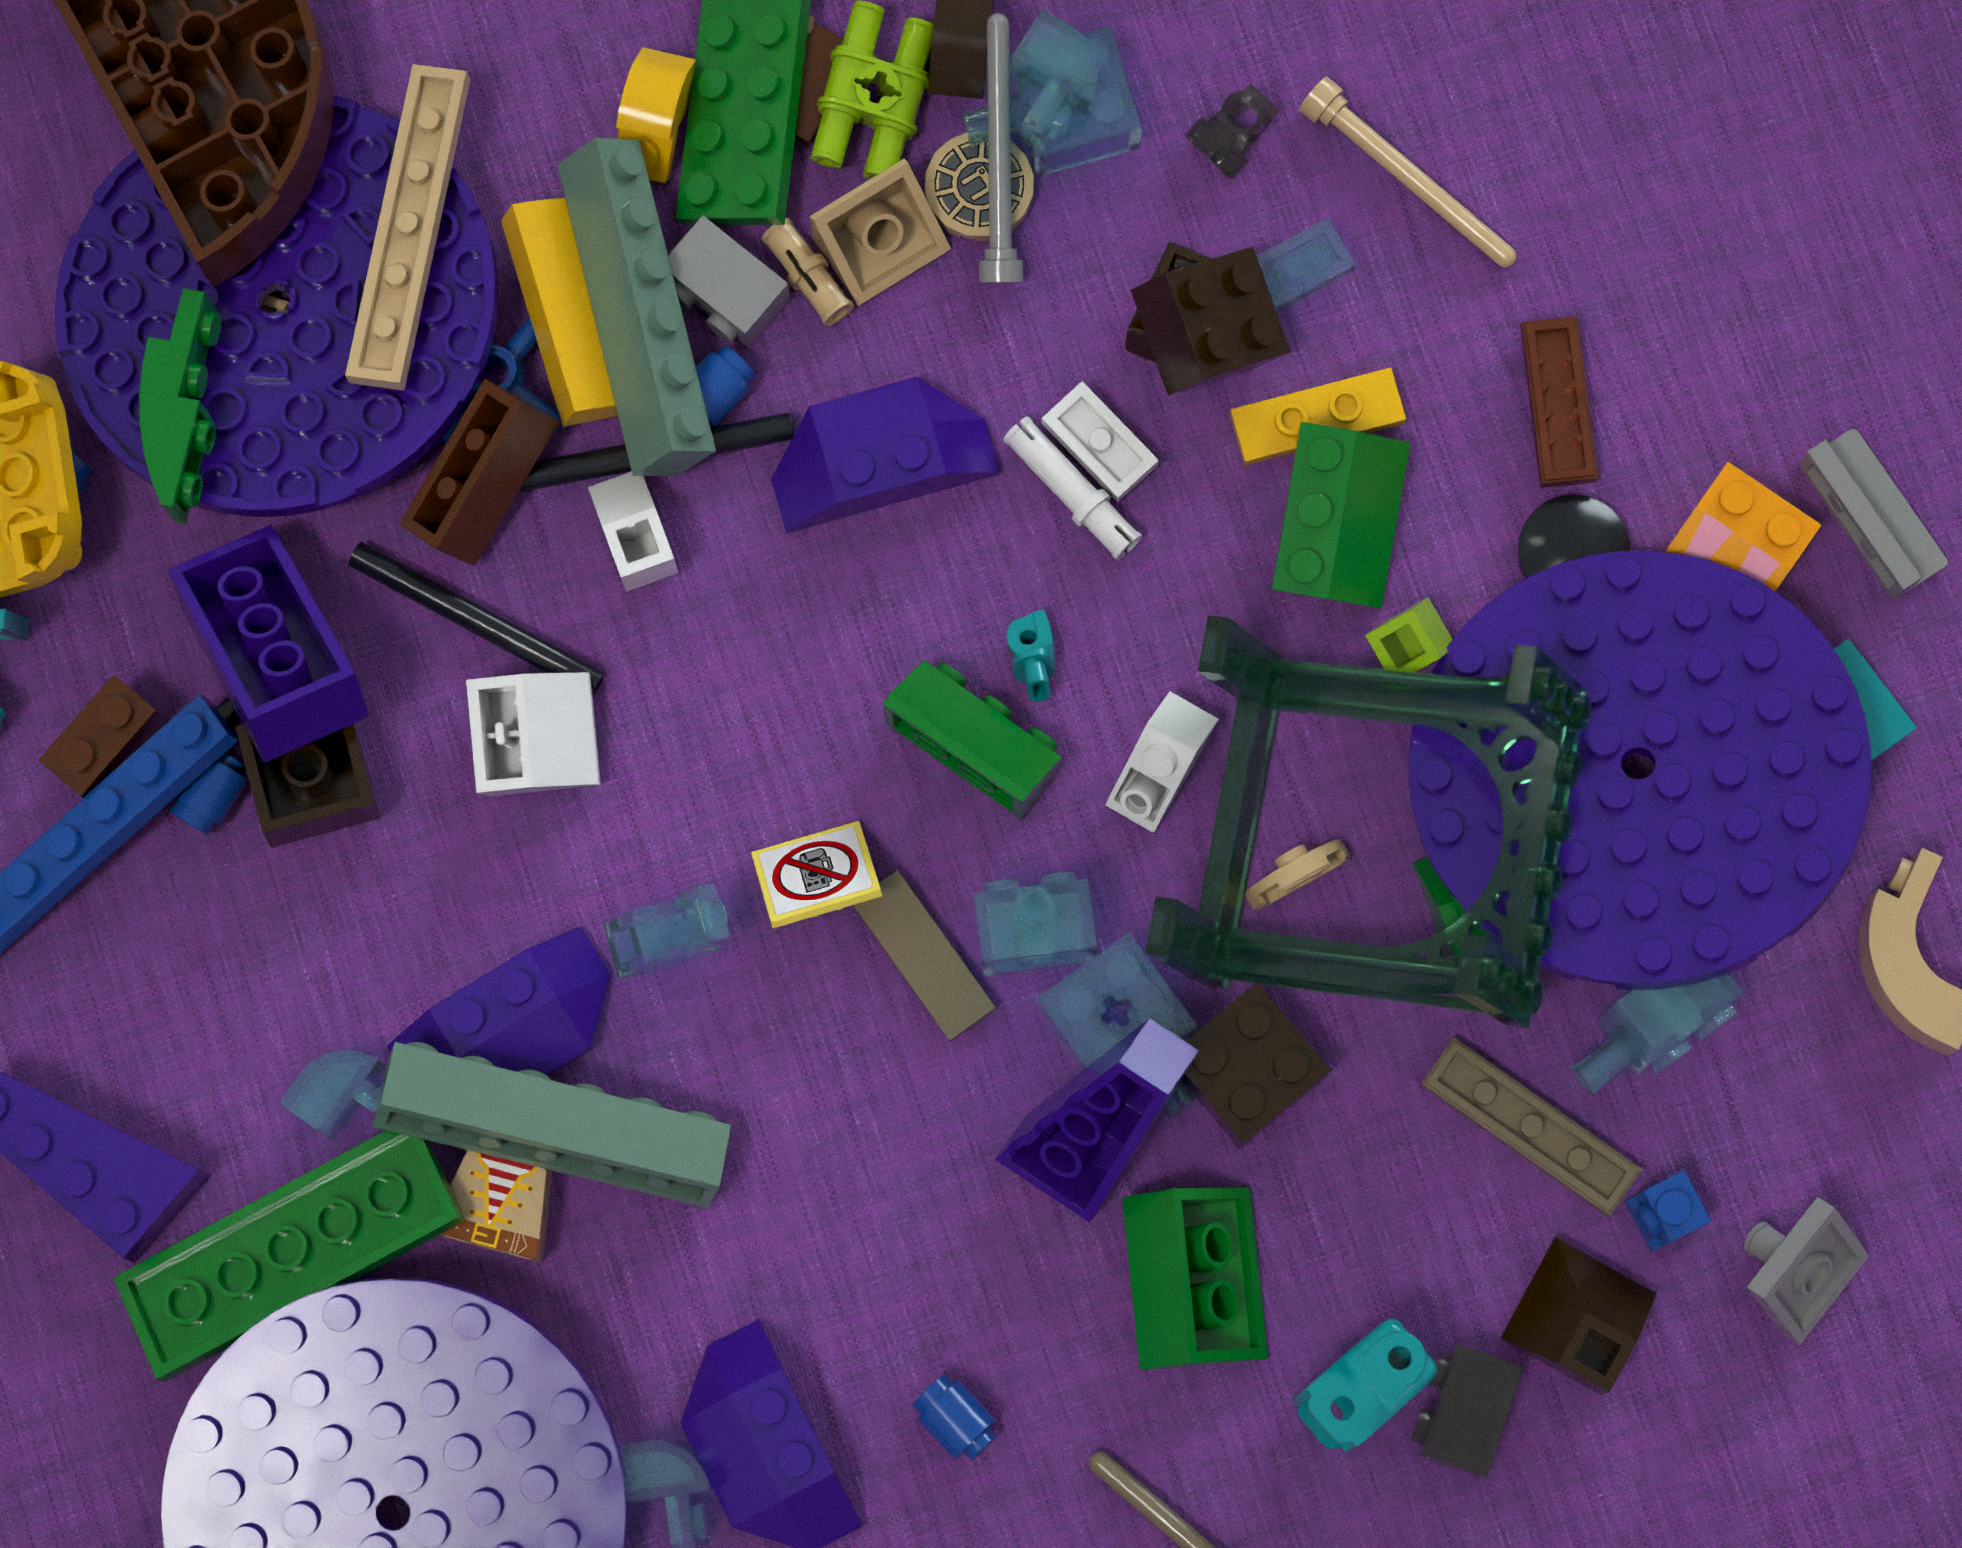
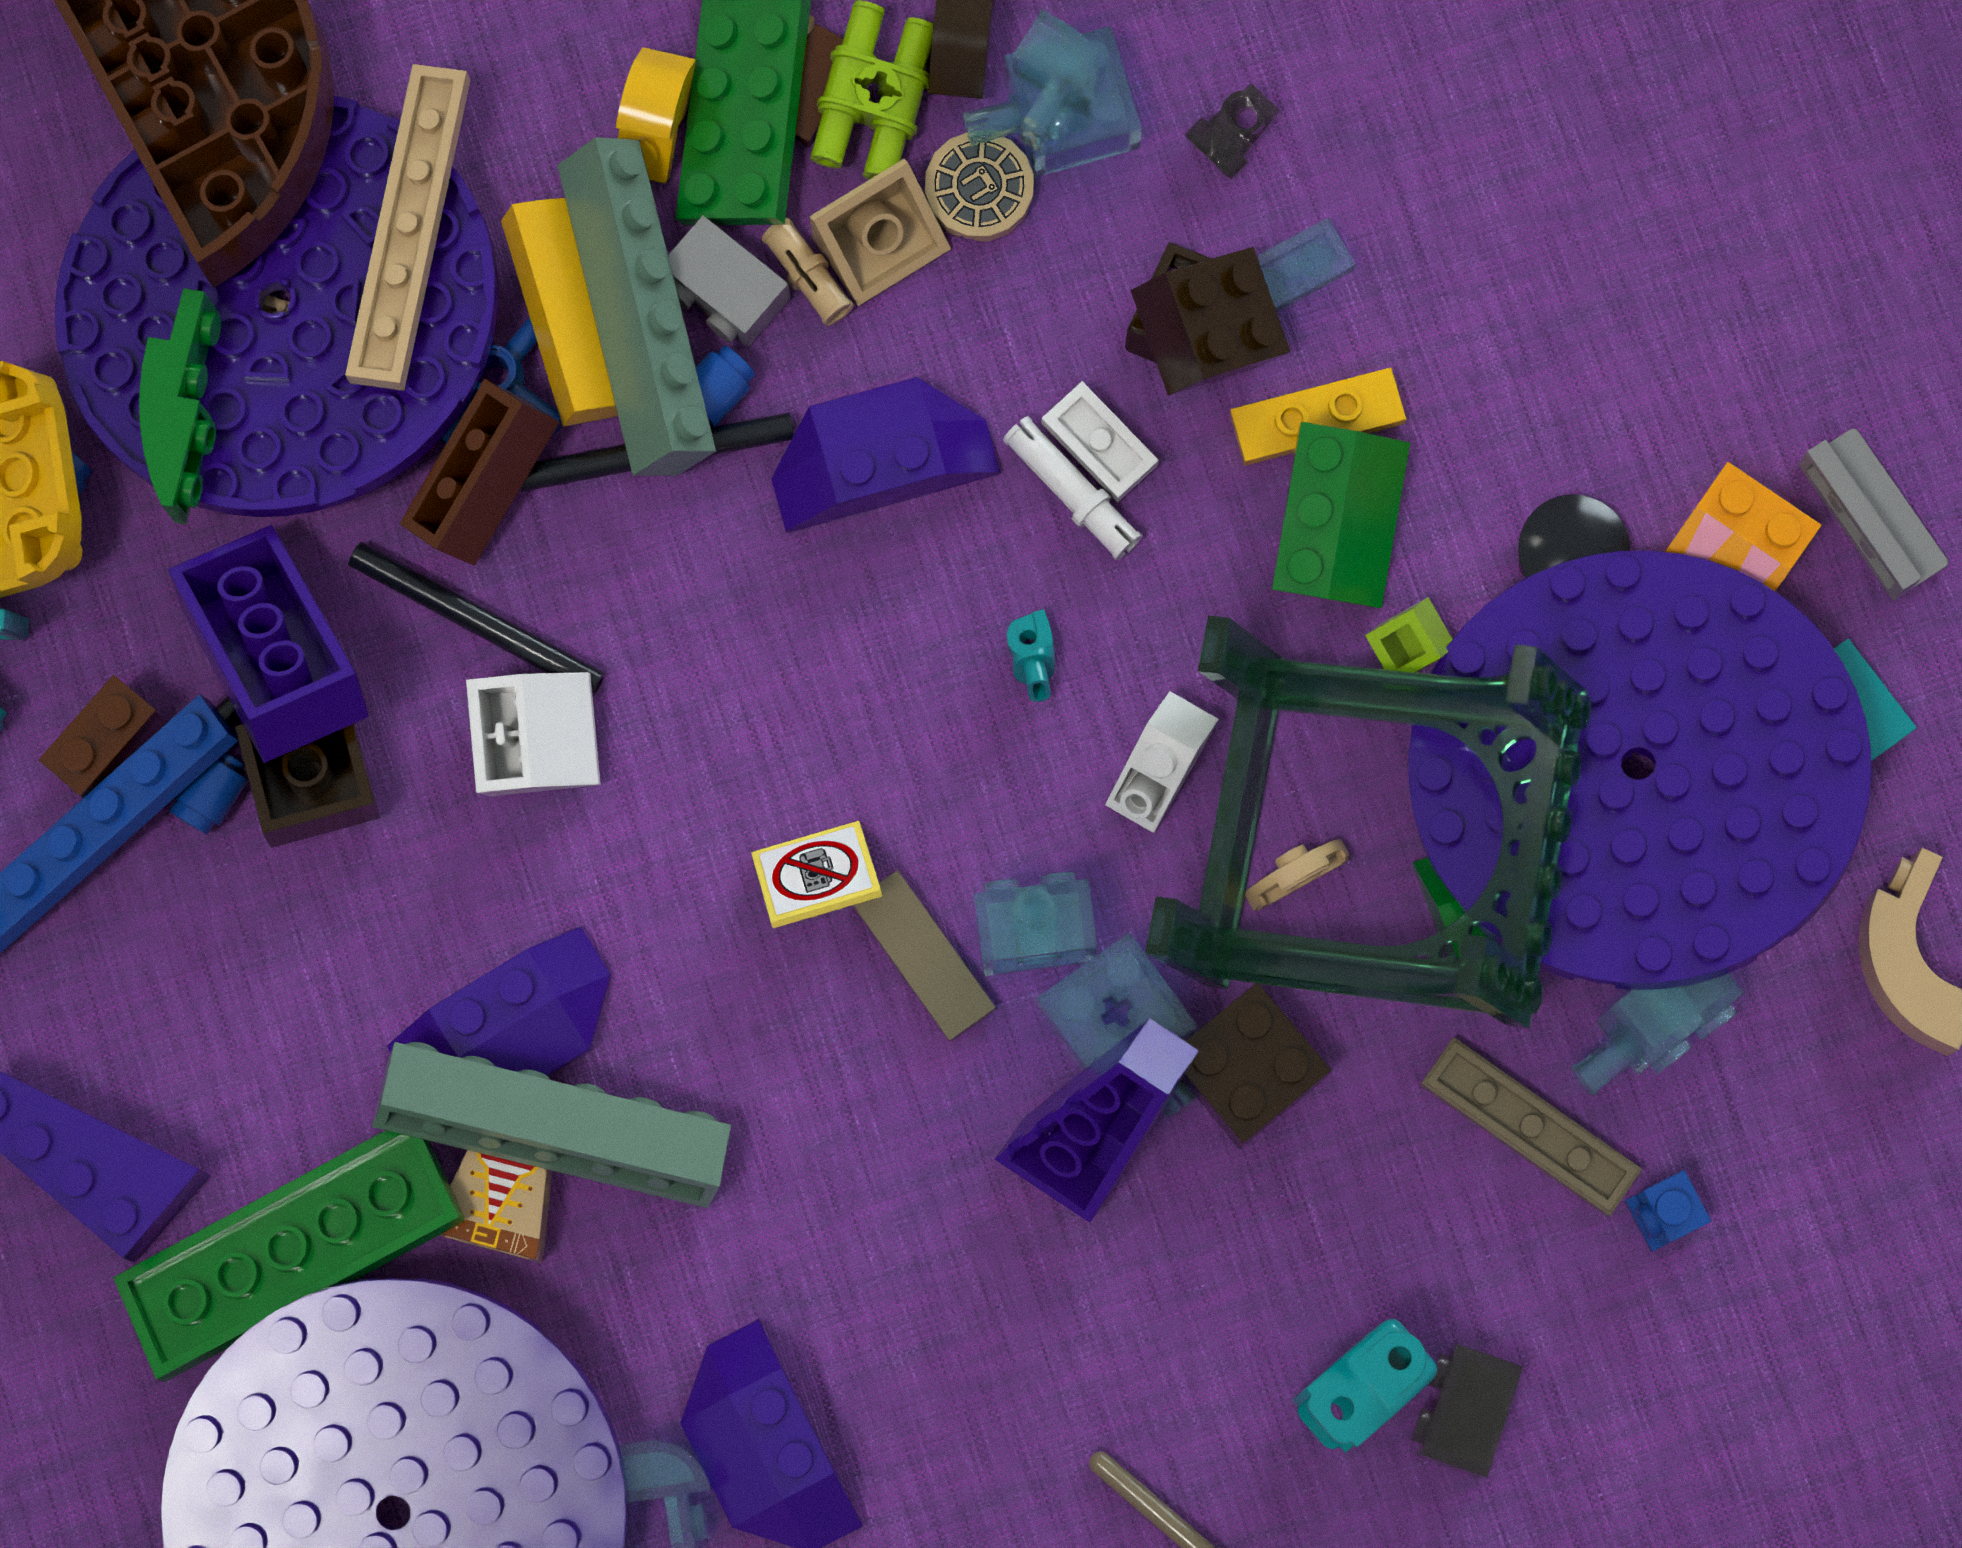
clear light blue brick [278,1050,385,1141] -> none
white slope [588,471,679,592] -> none
clear light blue brick [603,883,730,979] -> none
green slope [883,660,1062,820] -> none
blue brick [912,1374,997,1461] -> none
light grey piece [979,13,1023,283] -> none
green slope [1122,1187,1268,1370] -> none
tan piece [1298,76,1517,268] -> none
dark brown slope [1500,1237,1657,1395] -> none
copper plate [1520,316,1598,488] -> none
light grey tile [1744,1197,1869,1345] -> none

